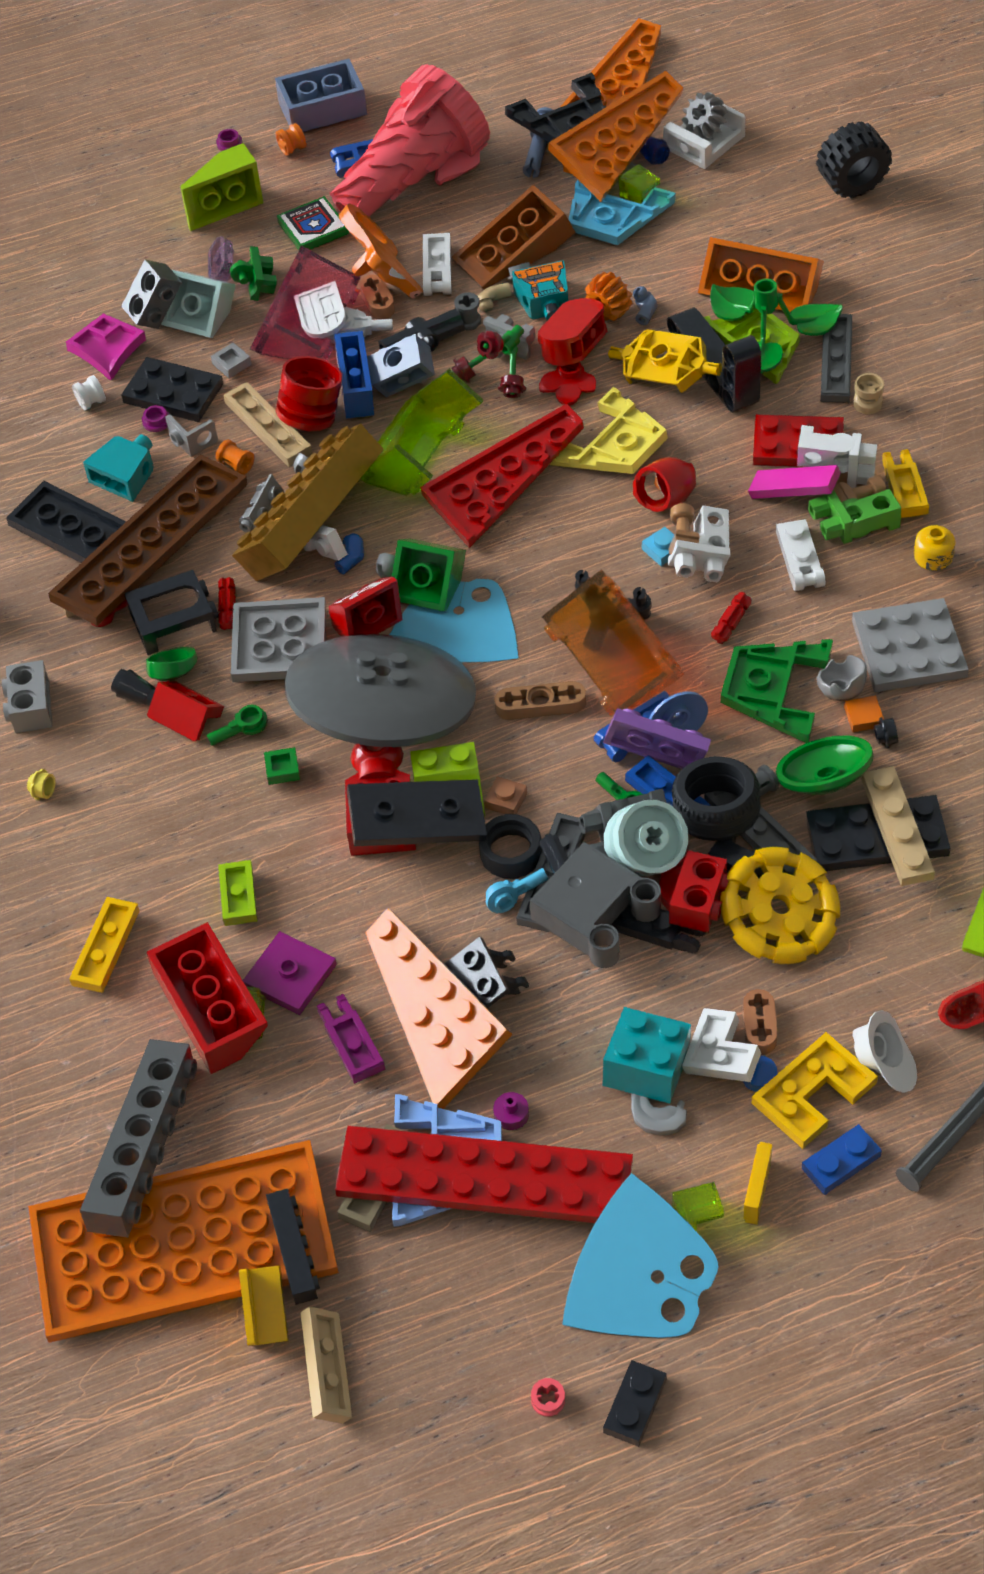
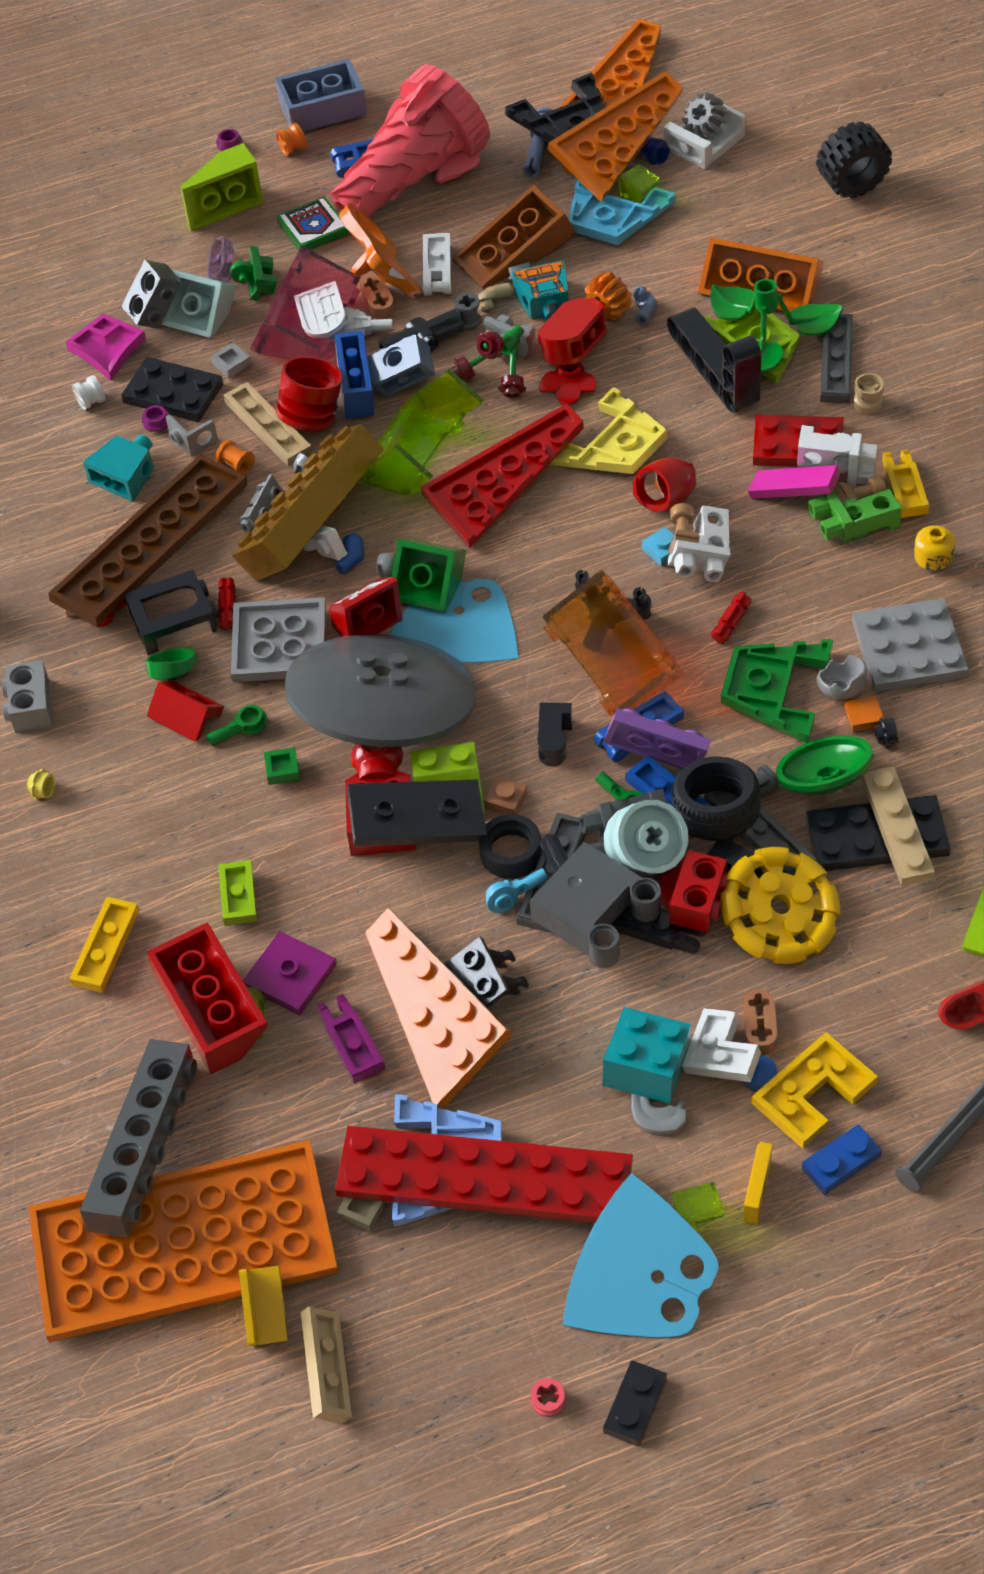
black plate [6,481,126,563] -> none
black cone [111,669,156,706] -> none
black piece [266,1188,320,1305] -> none
magenta tile [493,1092,529,1130] -> none
medium nougat beam [494,681,586,720] -> none
yellow plate [608,329,722,393] -> none
medium blue dish [649,691,708,731] -> none
white plate [776,519,826,591] -> none
white piece [853,1010,917,1093] -> none
none -> black leg [537,702,573,766]

